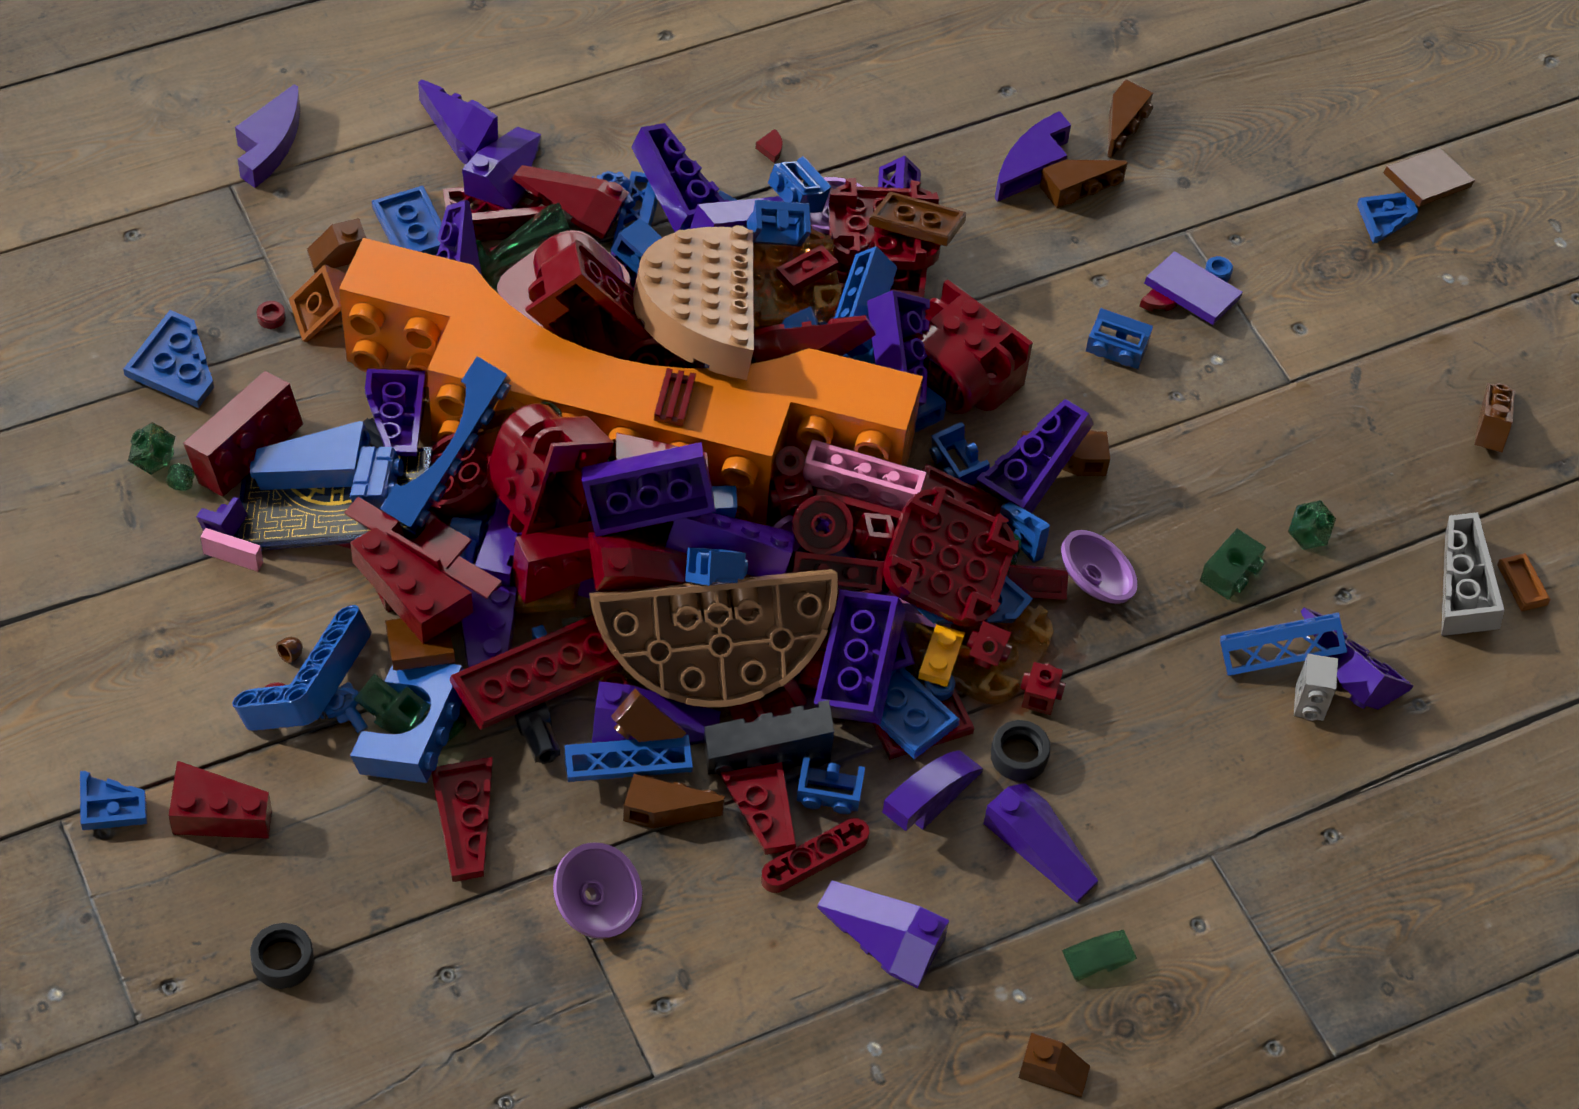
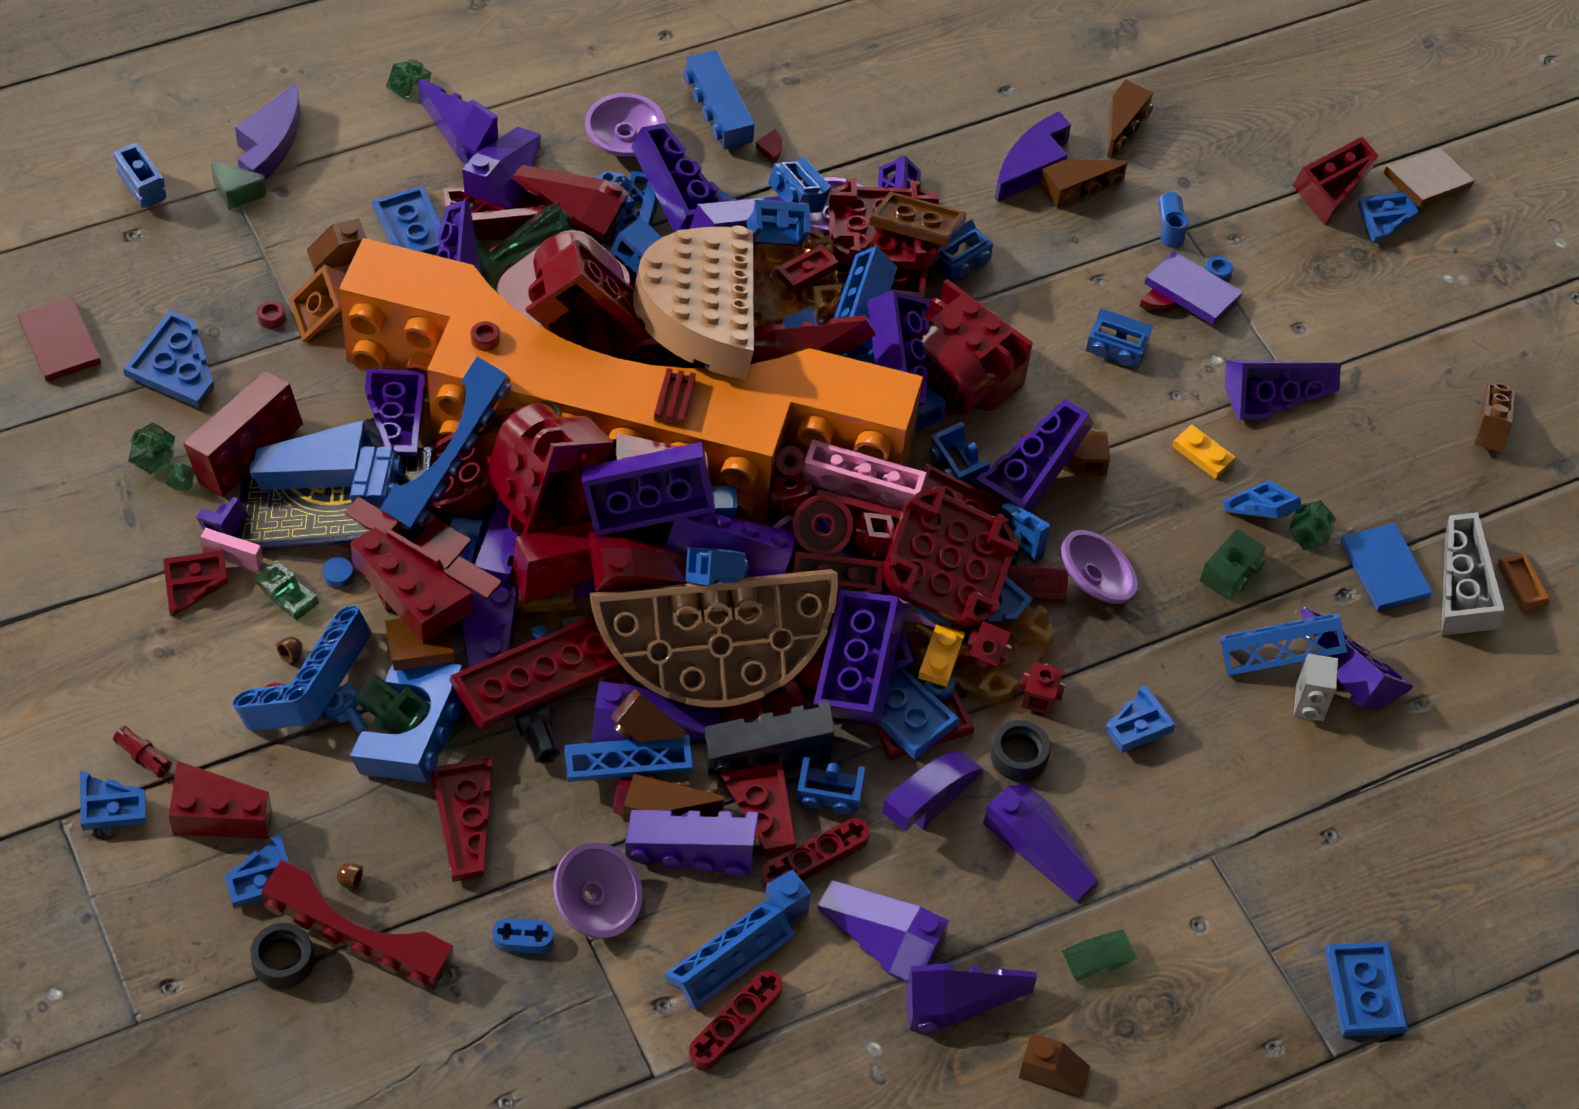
none -> tile [17,297,101,382]
none -> blue brick [113,142,167,208]
none -> dark red pin [113,726,172,778]
none -> dark red wing [163,550,228,616]
none -> clear green slope [211,162,267,210]
none -> blue wing [224,833,289,909]
none -> clear green slope [253,561,319,621]
none -> dark red arch [261,859,453,989]
none -> blue tile [322,557,353,588]
none -> reddish brown hinge [337,863,363,891]
none -> clear green bracket [386,59,432,99]
none -> dark red tile [470,321,500,351]
none -> blue beam [492,919,554,954]
none -> medium lavender dish [585,93,666,156]
none -> dark red tile [613,777,633,815]
none -> dark purple wedge [625,810,758,877]
none -> blue fence [664,902,795,1009]
none -> blue brick [683,50,755,150]
none -> dark red beam [688,970,783,1071]
none -> blue brick [765,869,811,922]
none -> dark purple wedge [905,964,1037,1033]
none -> blue window [931,219,993,282]
none -> blue wing [1106,685,1175,753]
none -> blue piece [1158,192,1189,247]
none -> light orange plate [1172,425,1236,480]
none -> blue wing [1222,480,1302,518]
none -> dark purple wedge [1225,360,1341,420]
none -> dark red wedge [1293,136,1379,225]
none -> blue tile [1324,942,1408,1037]
none -> blue tile [1341,523,1432,611]

